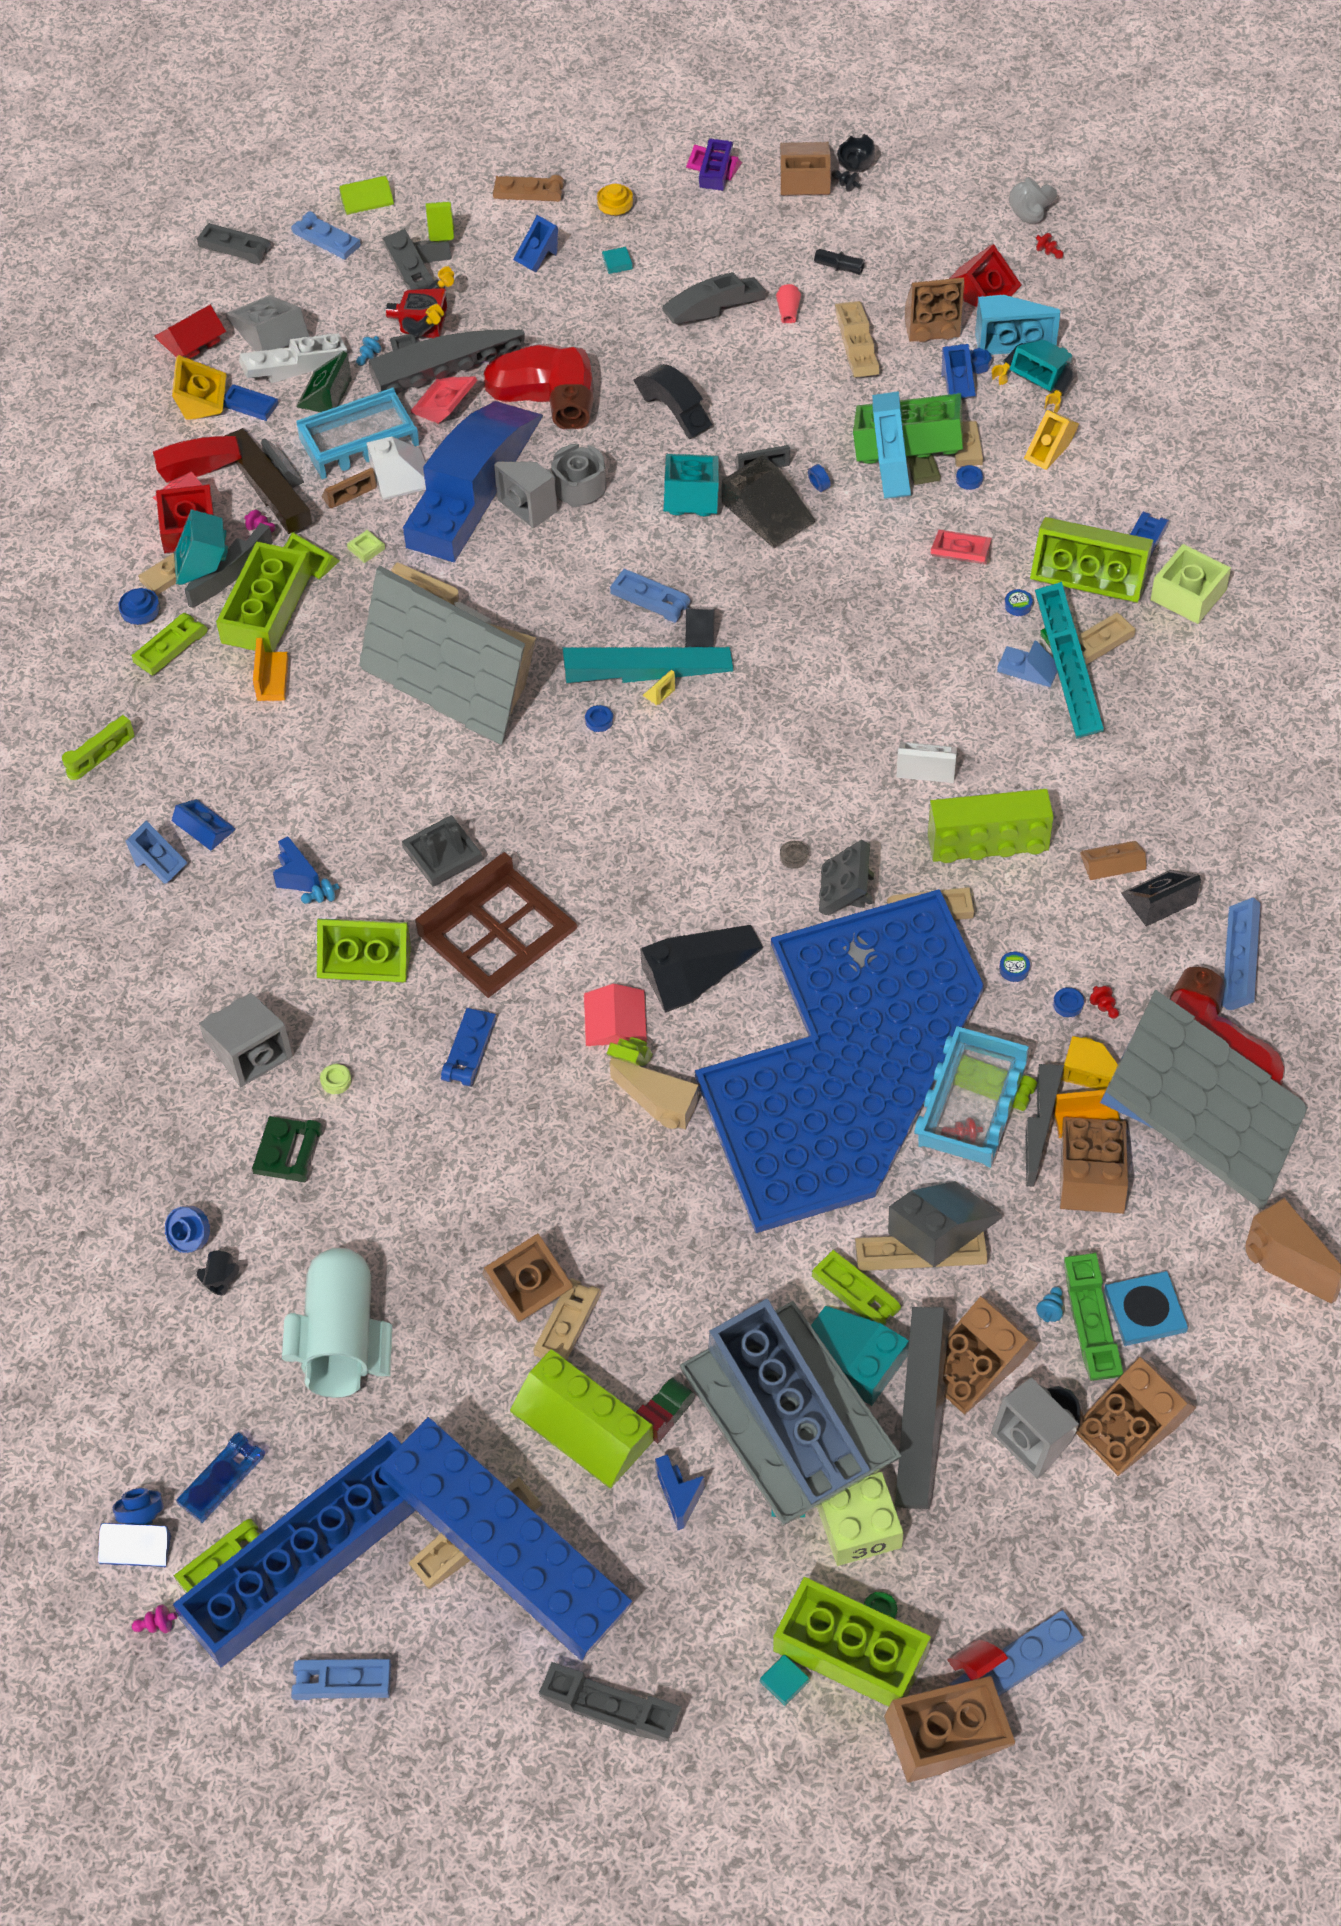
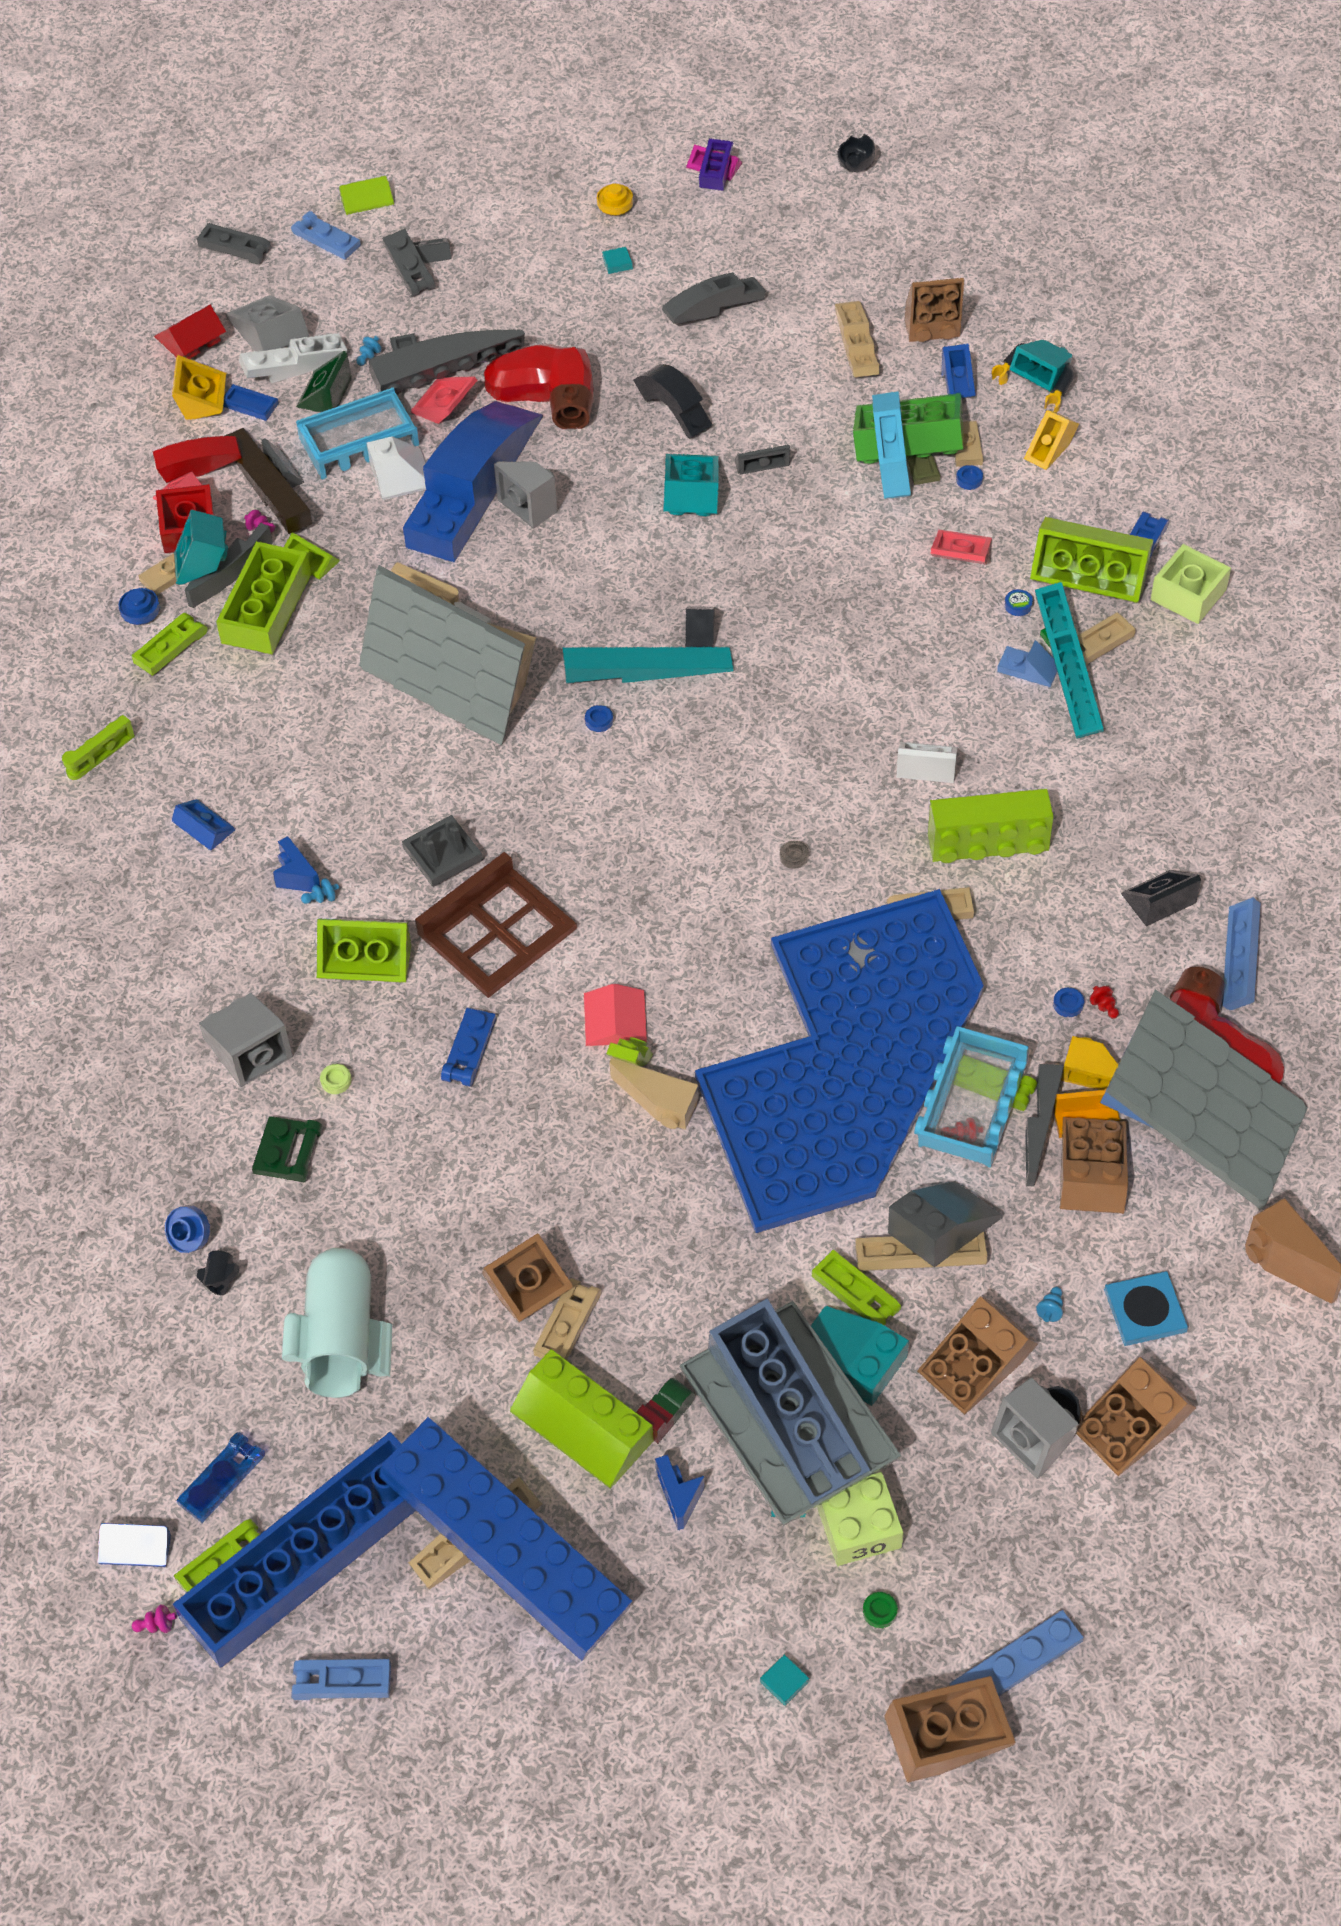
blue plate [113,1488,164,1525] -> none
medium blue slope [125,820,187,884] -> none
light orange panel [253,638,288,701] -> none
medium nougat slope [322,467,377,508] -> none
yellowish green tile [347,530,385,563] -> none
torso [386,266,454,338] -> none
lime slope [426,202,454,241] -> none
medium nougat plate [493,175,564,202] -> none
blue slope [513,215,558,273] -> none
dark grey slope [538,1662,682,1741] -> none
light grey brick [551,444,606,507] -> none
medium blue plate [610,569,691,623] -> none
black wedge [640,925,763,1013] -> none
light yellow slope [643,670,675,705] -> none
clear smoke slope [721,455,815,548] -> none
lime brick [773,1577,931,1707] -> none
coral cone [776,284,801,323] -> none
medium nougat slope [780,142,831,195] -> none
blue tile [808,464,831,492] -> none
black axle [814,249,865,275] -> none
dark grey plate [819,839,874,915] -> none
black hair [831,170,862,192] -> none
dark grey slope [895,1307,950,1509] -> none
red slope [947,1640,1008,1681] -> none
red slope [949,244,1021,307] -> none
blue tile [970,348,992,374] -> none
medium azure slope [975,295,1060,355] -> none
tile [999,952,1030,982] -> none
light grey hair [1008,177,1057,224] -> none
red hair [1035,233,1064,259] -> none
bright green slope [1064,1253,1124,1381] -> none
medium nougat slope [1080,841,1146,880] -> none

